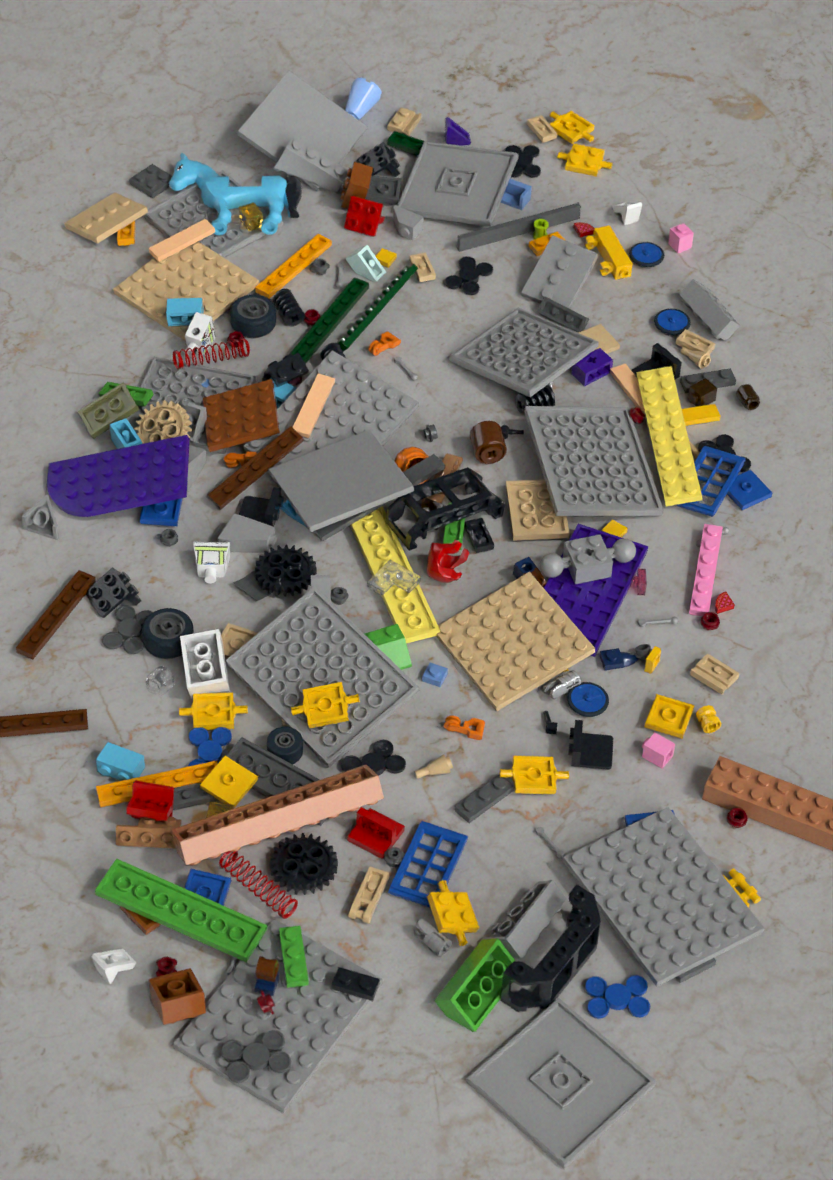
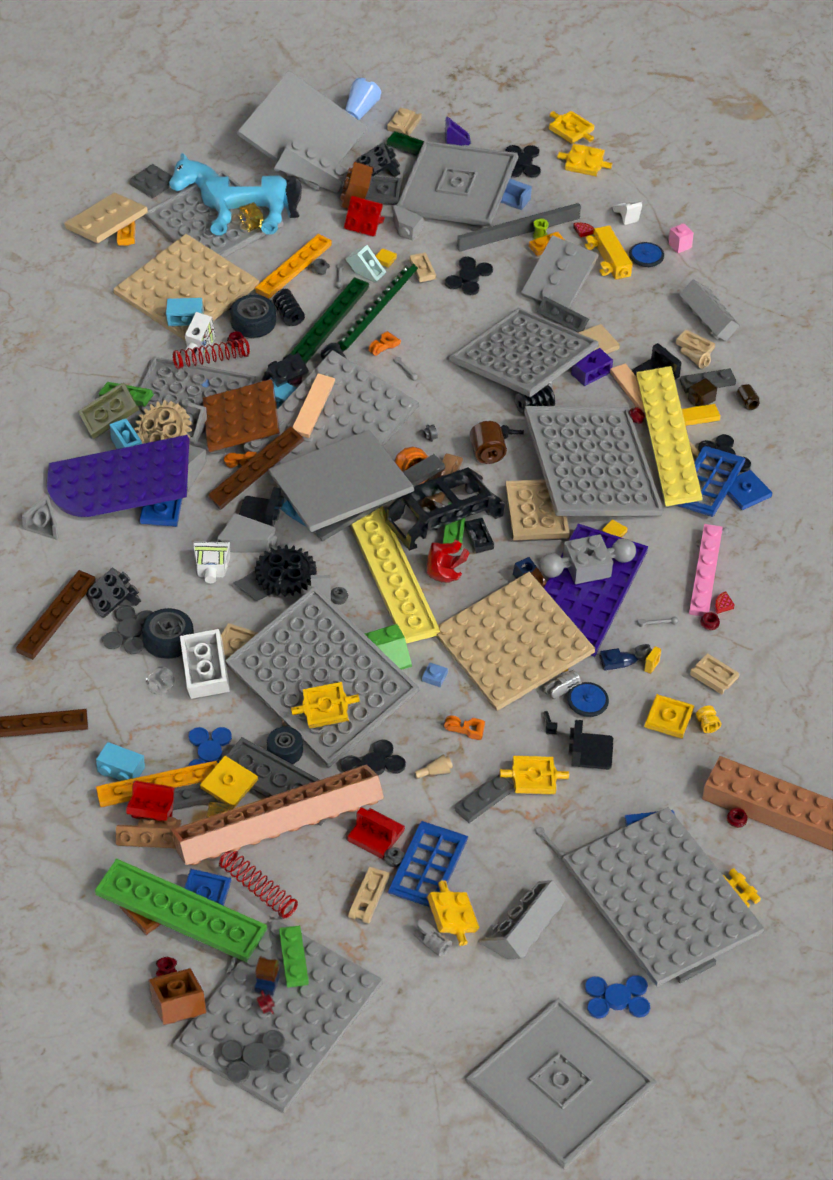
white slope [92,949,136,984] -> none
light nougat tile [149,219,215,262] -> none
dark grey plate [160,529,178,546] -> none
yellow plate [179,692,248,730] -> none
black gear [270,833,338,895] -> none
dark red plate [304,309,321,325] -> none
black plate [331,967,380,1001] -> none
clear plate [367,559,421,596] -> none
bright green slope [434,938,516,1032] -> none
black windscreen [501,884,601,1012] -> none
tan plate [527,115,557,143] -> none
clear pink plate [633,569,647,596] -> none
bright pink brick [642,732,675,769] -> none
blue wheel [654,309,691,335] -> none

